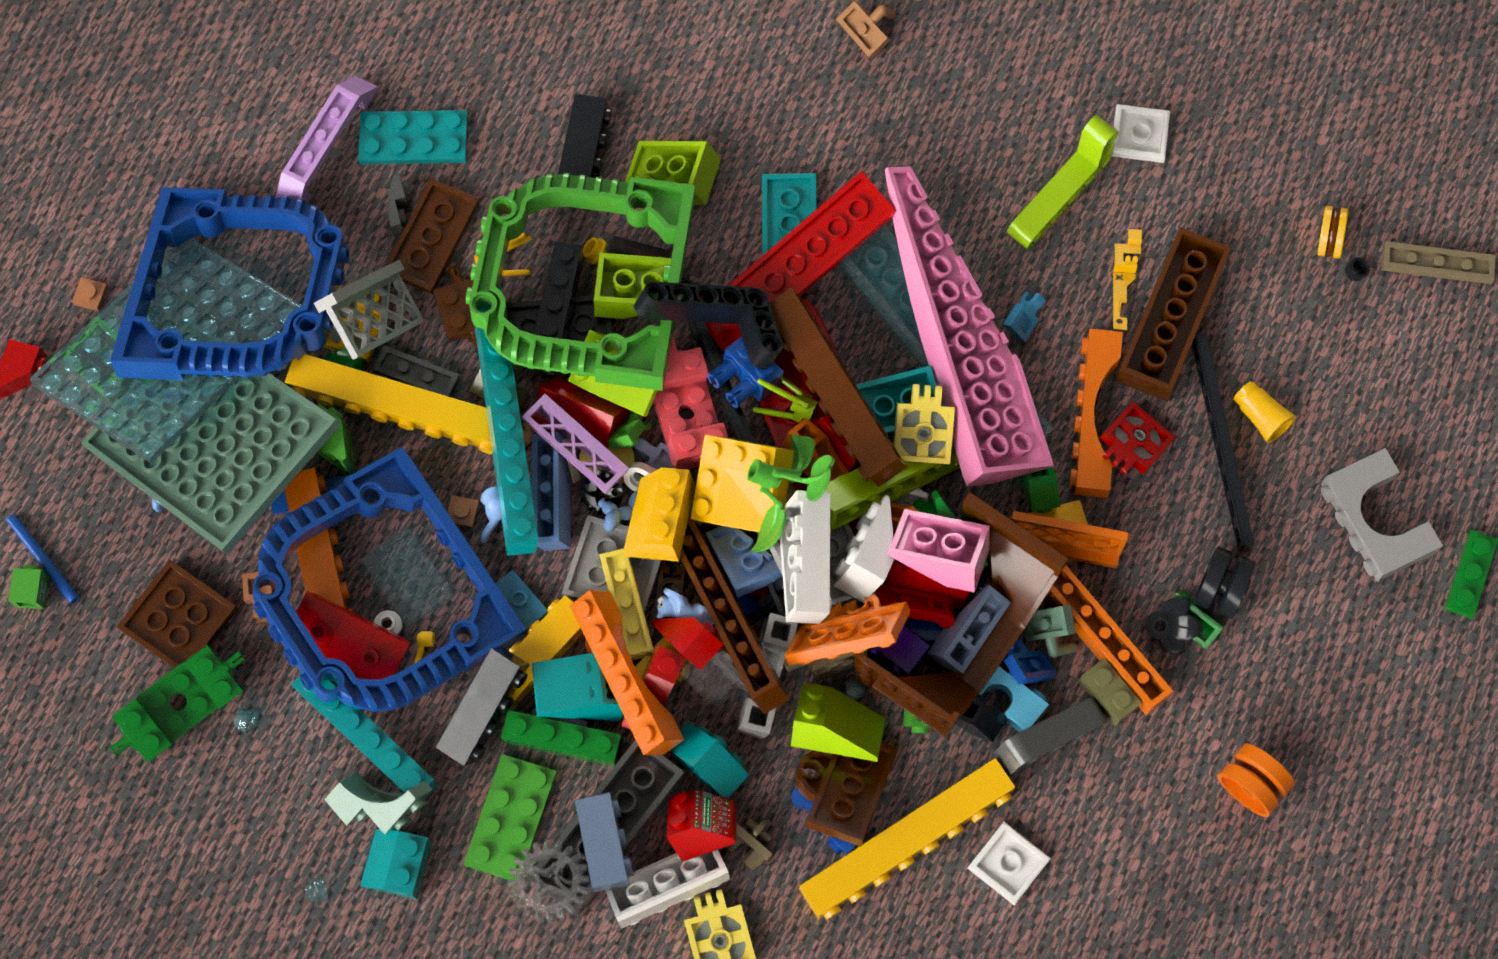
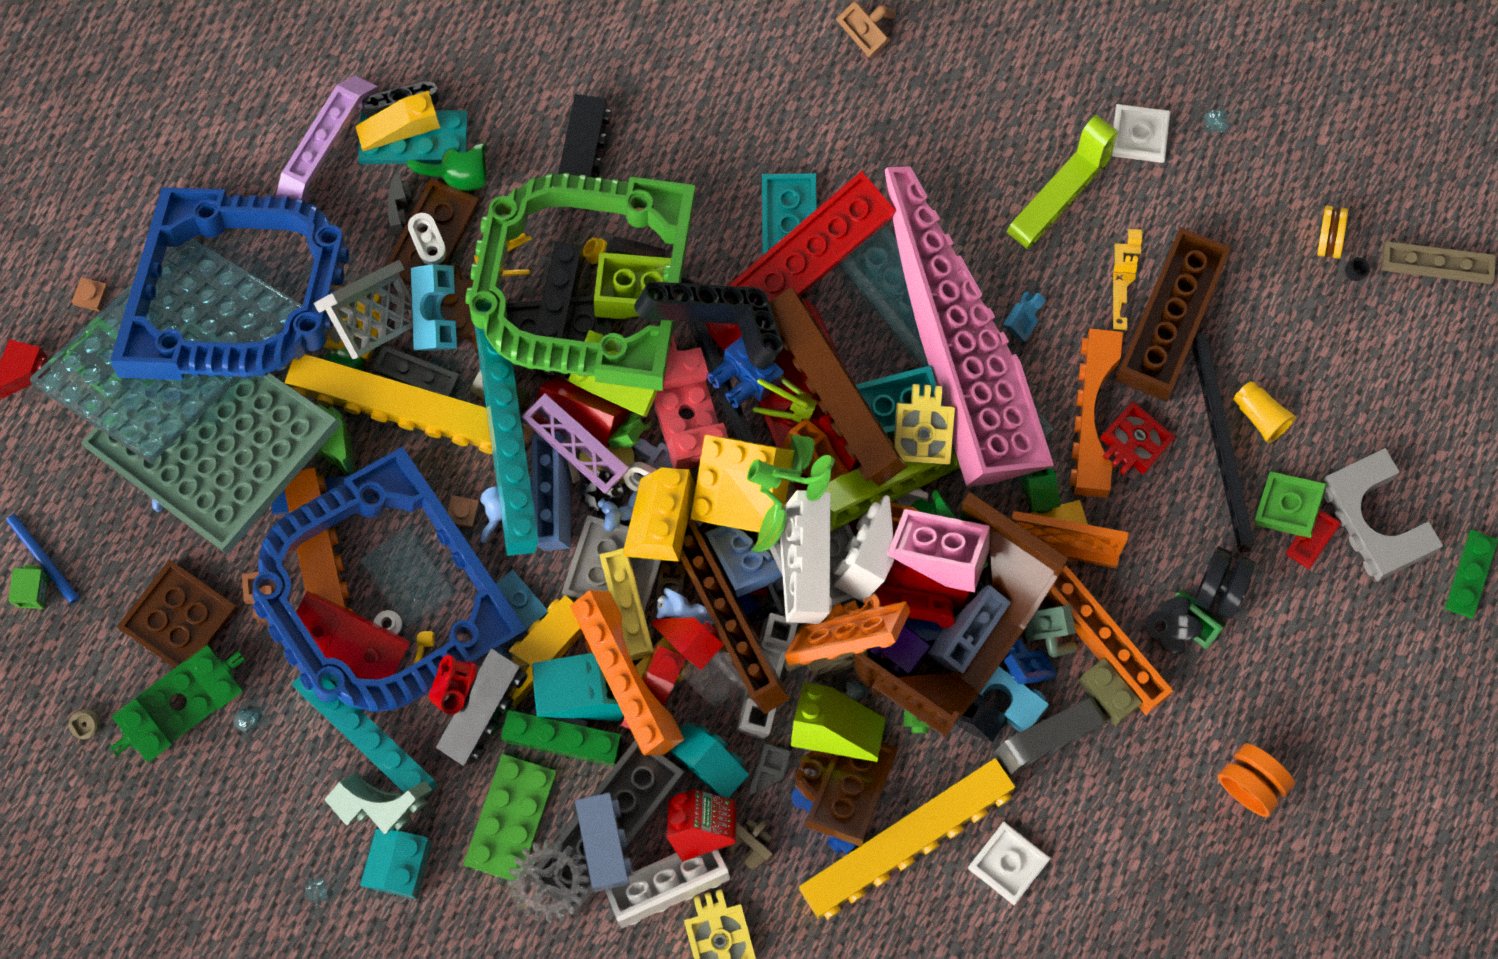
lime slope [625,141,721,205] -> none
none -> dark tan tile [69,709,100,739]
none -> yellow slope [355,91,440,152]
none -> black beam [362,81,439,118]
none -> green piece [406,142,487,191]
none -> white plate [408,213,447,265]
none -> medium azure arch [411,264,457,351]
none -> red piece [429,655,477,715]
none -> dark grey tile [748,742,793,796]
none -> clear light blue bush [1203,110,1229,133]
none -> bright green tile [1255,471,1326,538]
none -> red plate [1285,510,1341,570]

